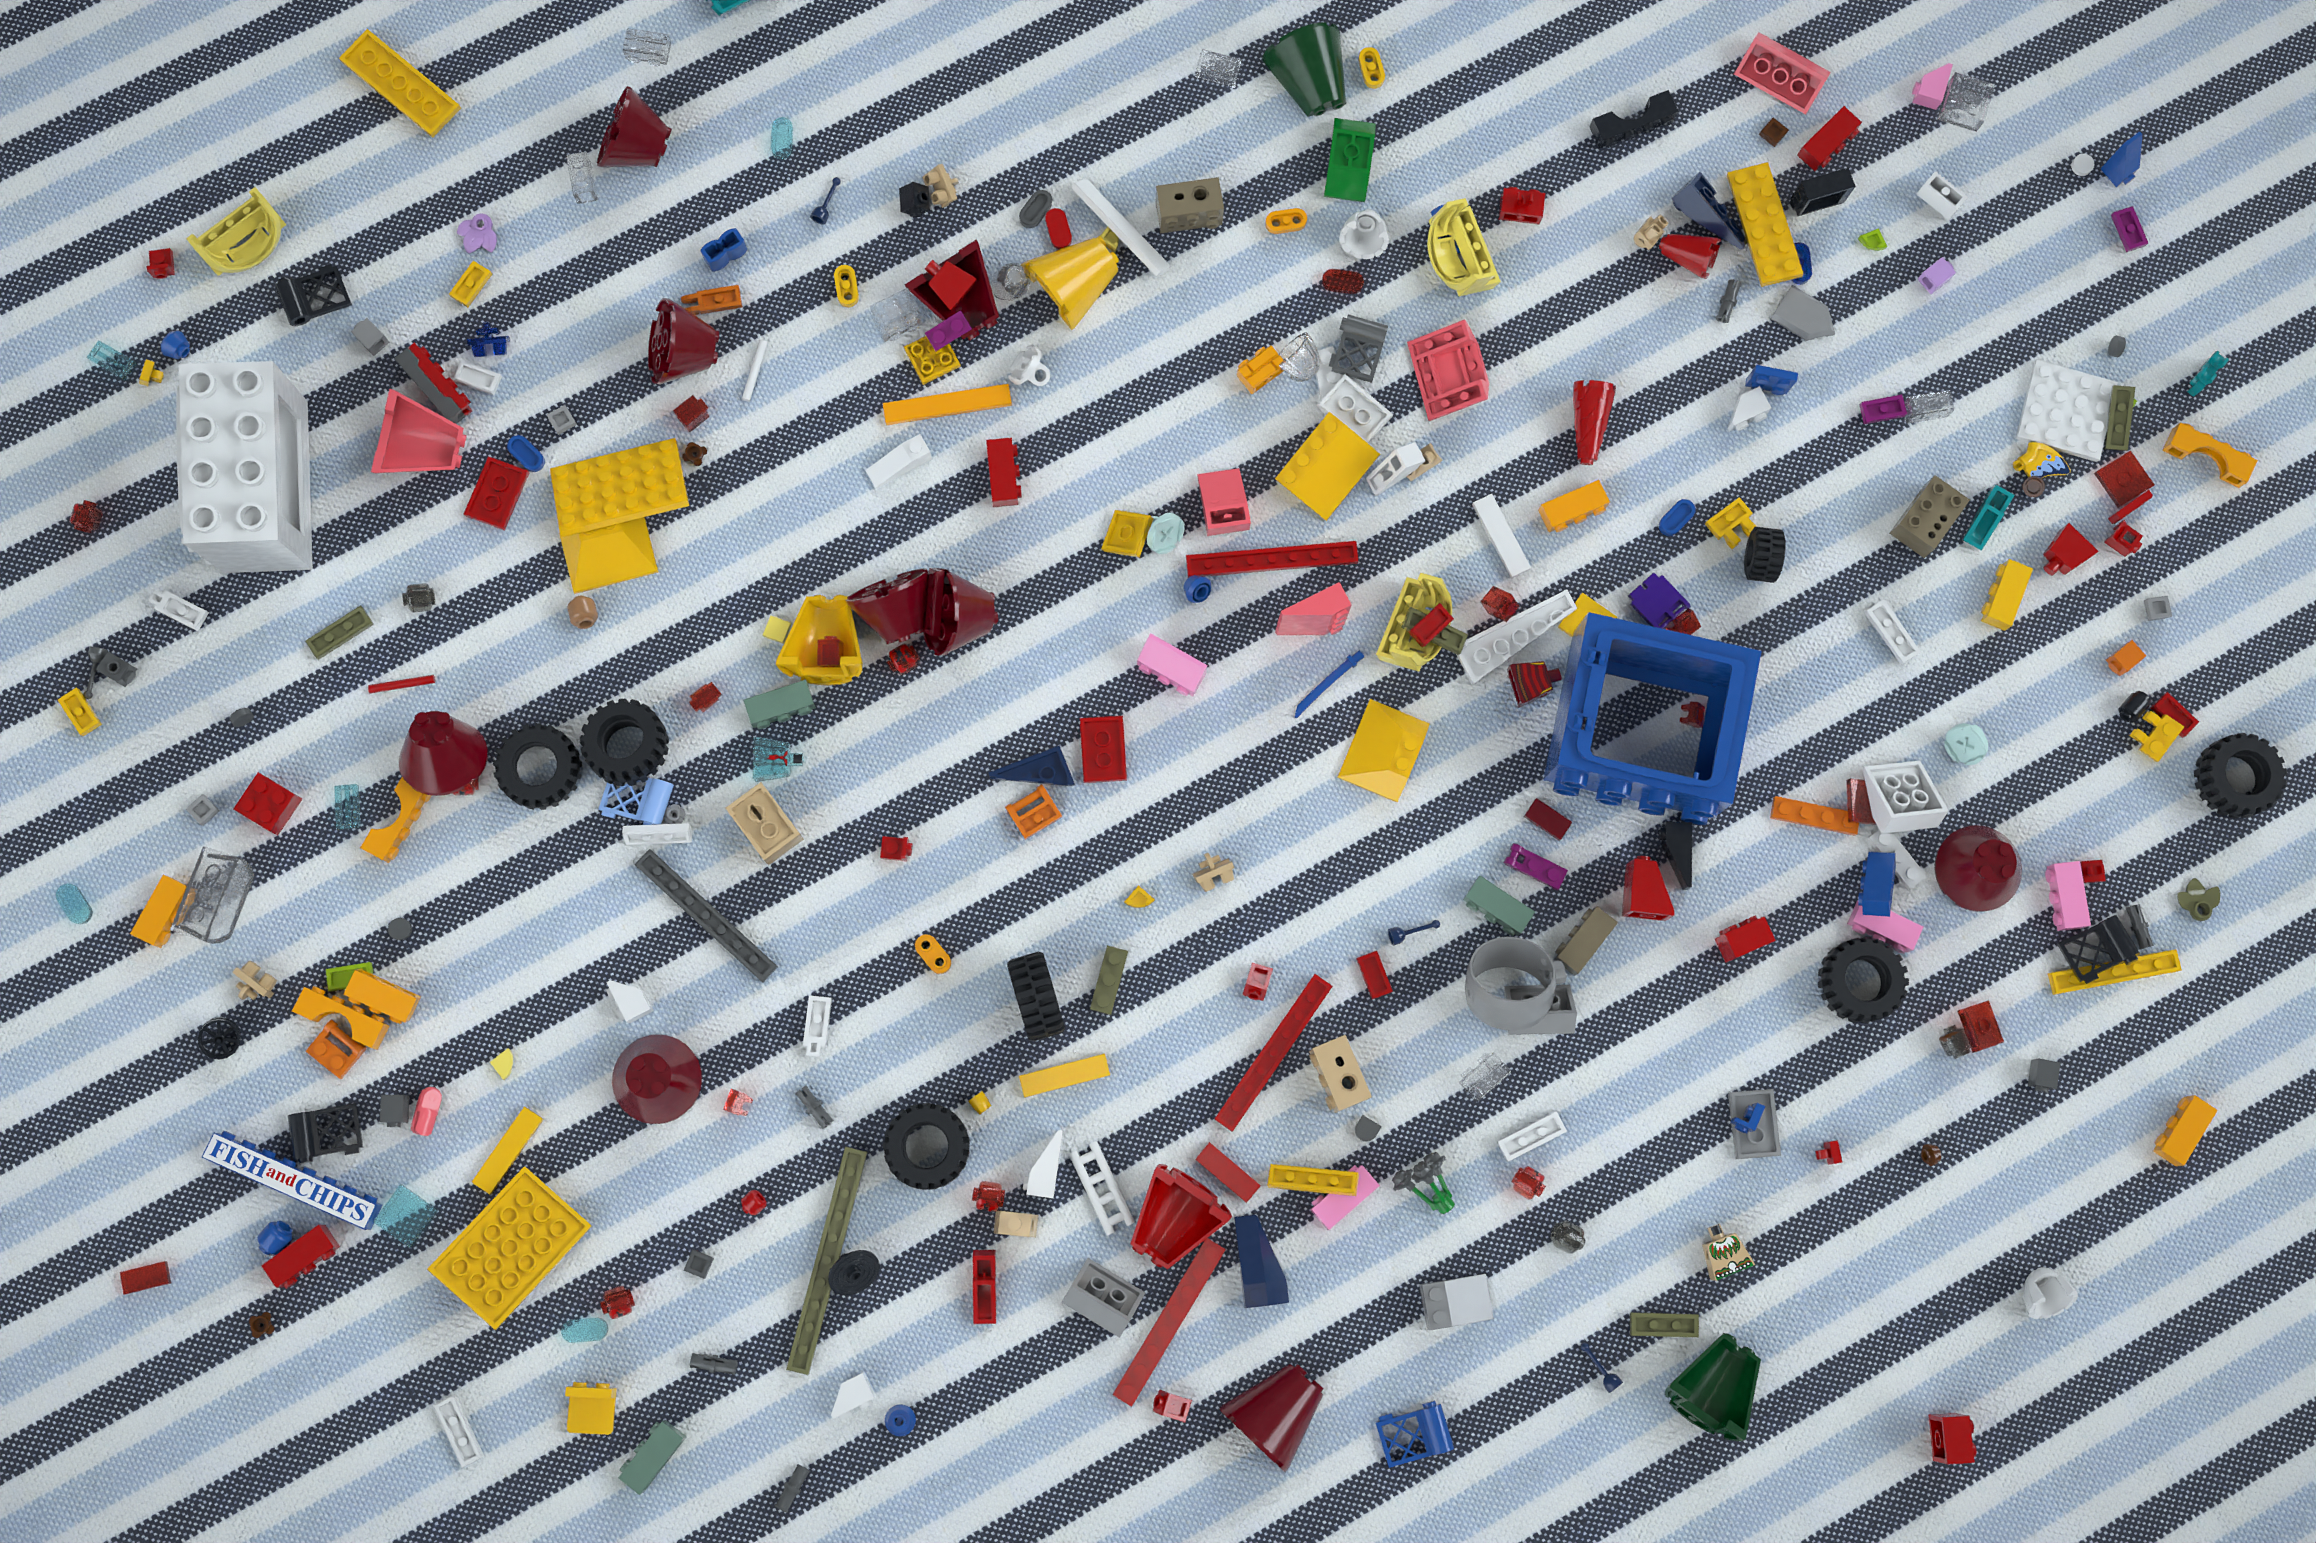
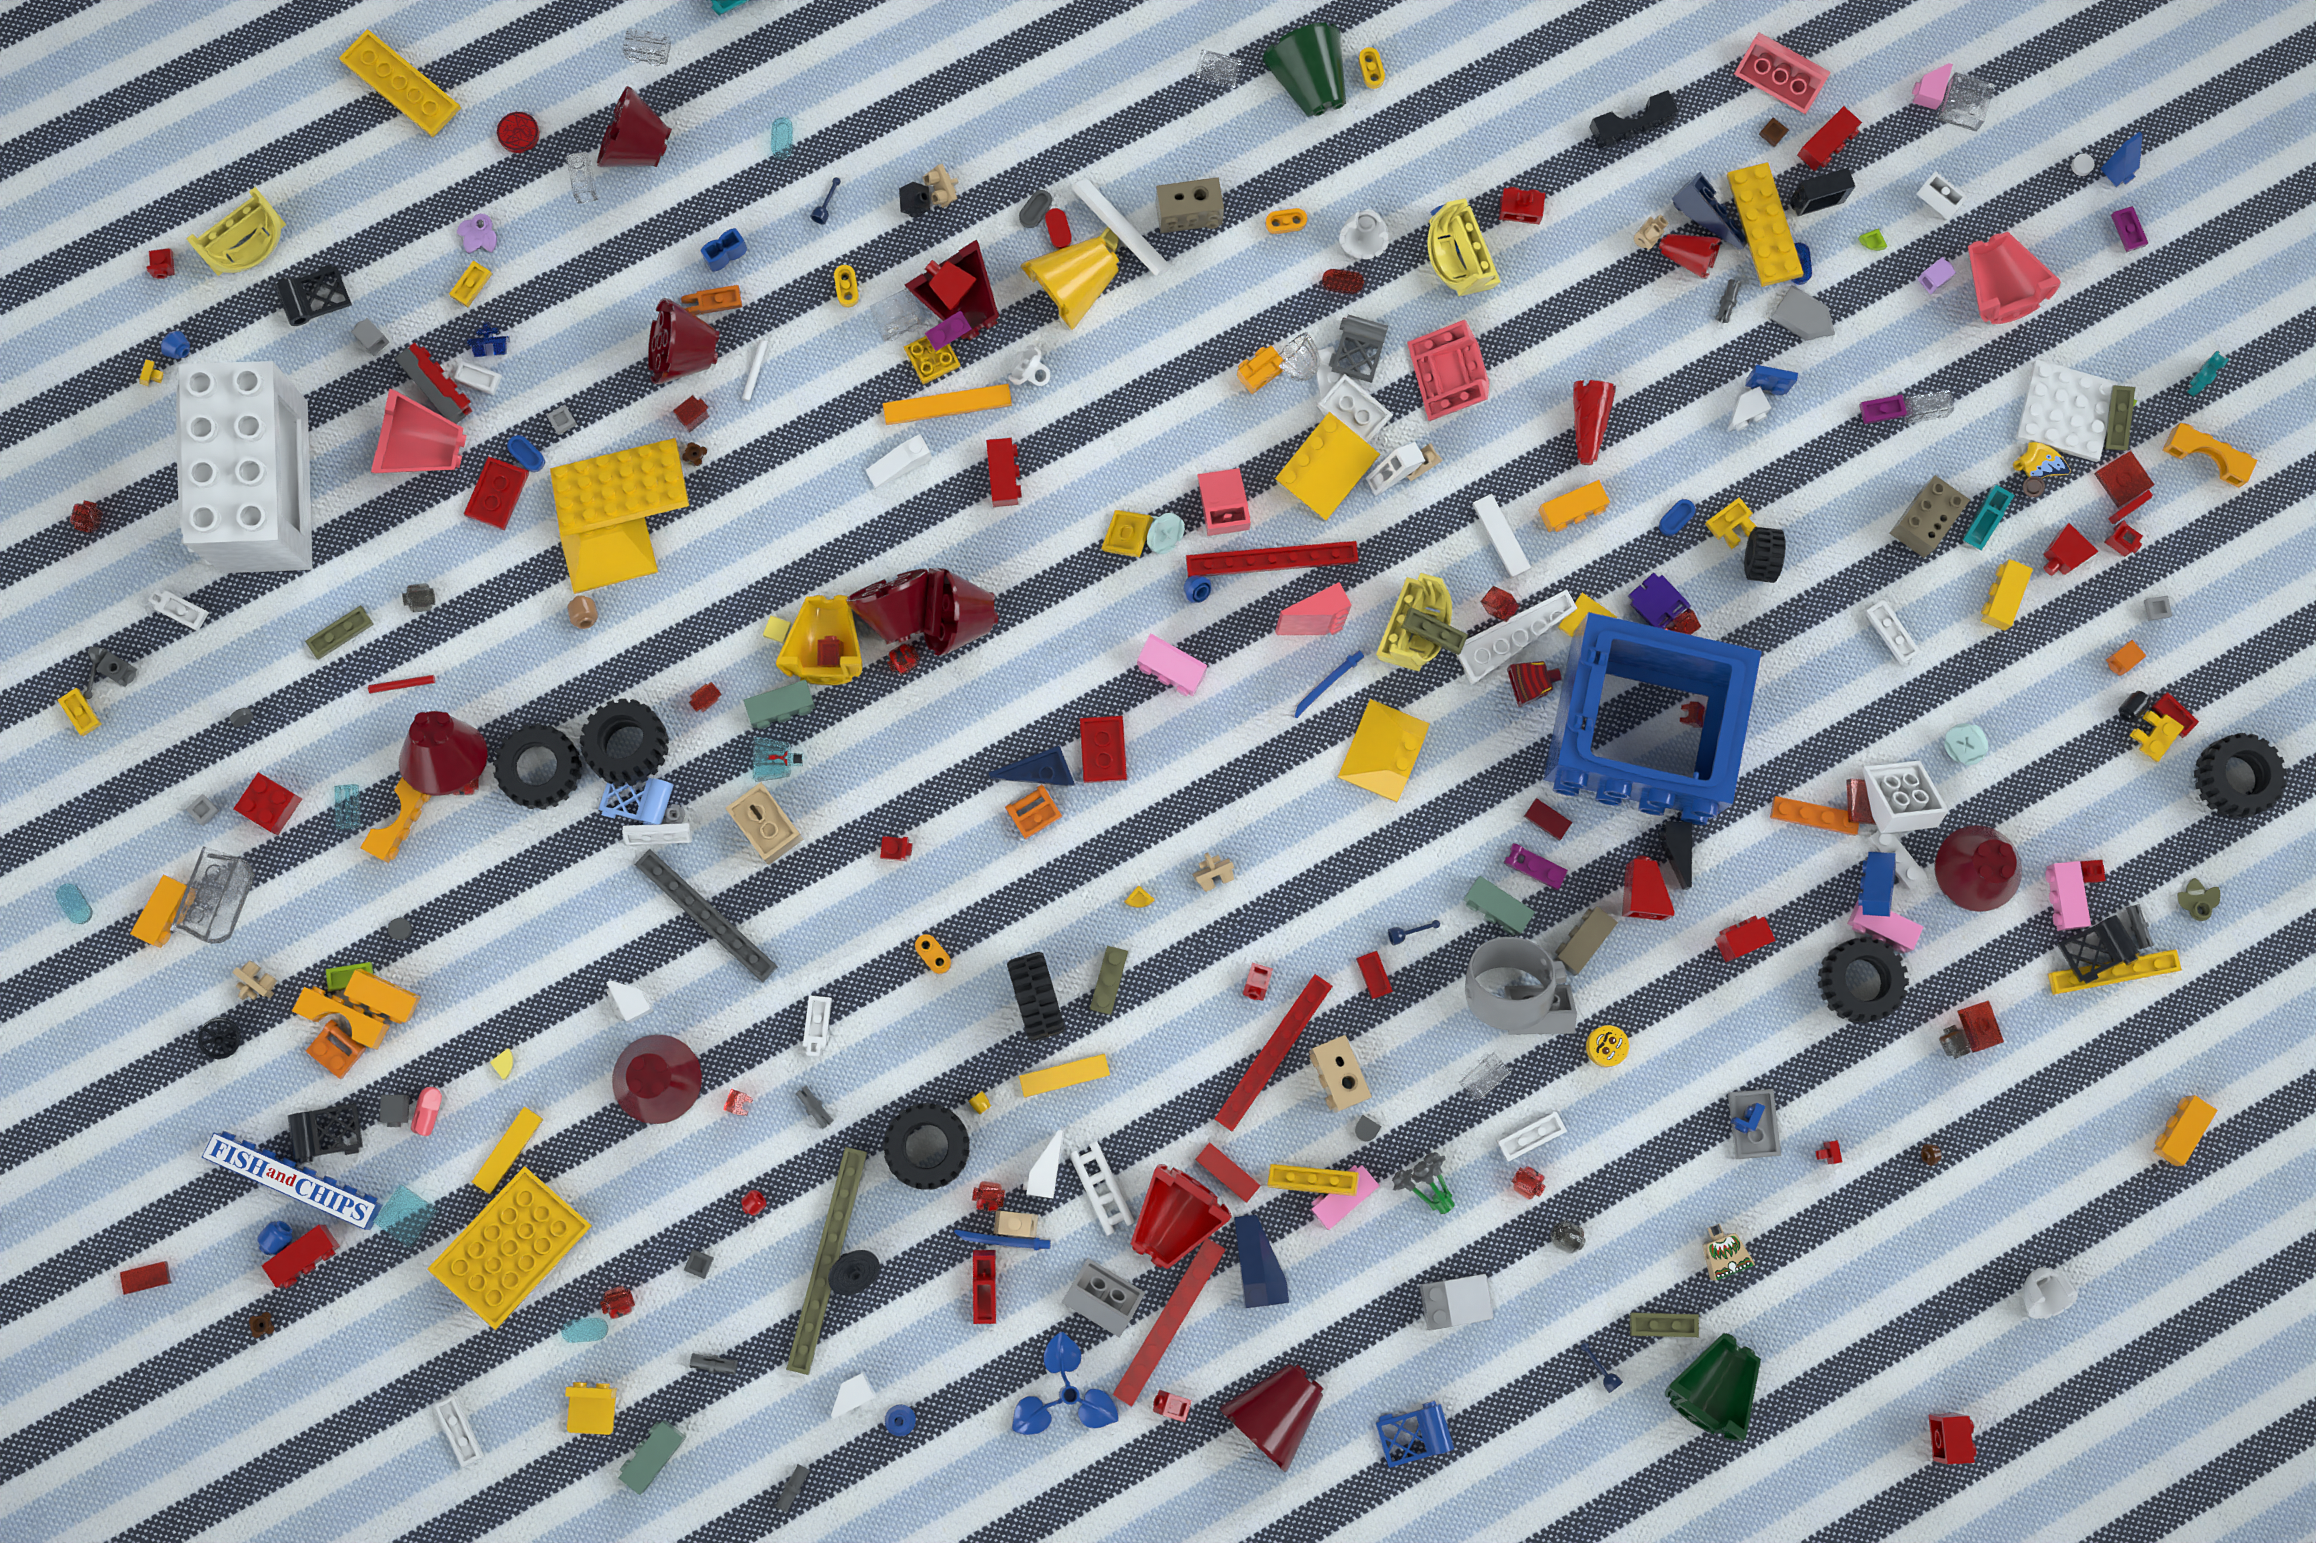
clear light blue tile [86,340,137,381] -> none
clear hair [991,263,1030,301] -> none
green slope [1324,118,1376,202] -> none
red tile [1408,603,1454,648] -> none
dark grey brick [2028,1058,2060,1093] -> none
dark grey tile [2108,335,2126,358] -> none
none -> tile [496,111,540,154]
none -> blue sword [954,1230,1051,1250]
none -> blue plant [1012,1332,1119,1435]
none -> yellow head [1586,1025,1629,1067]
none -> coral cone [1968,232,2061,324]

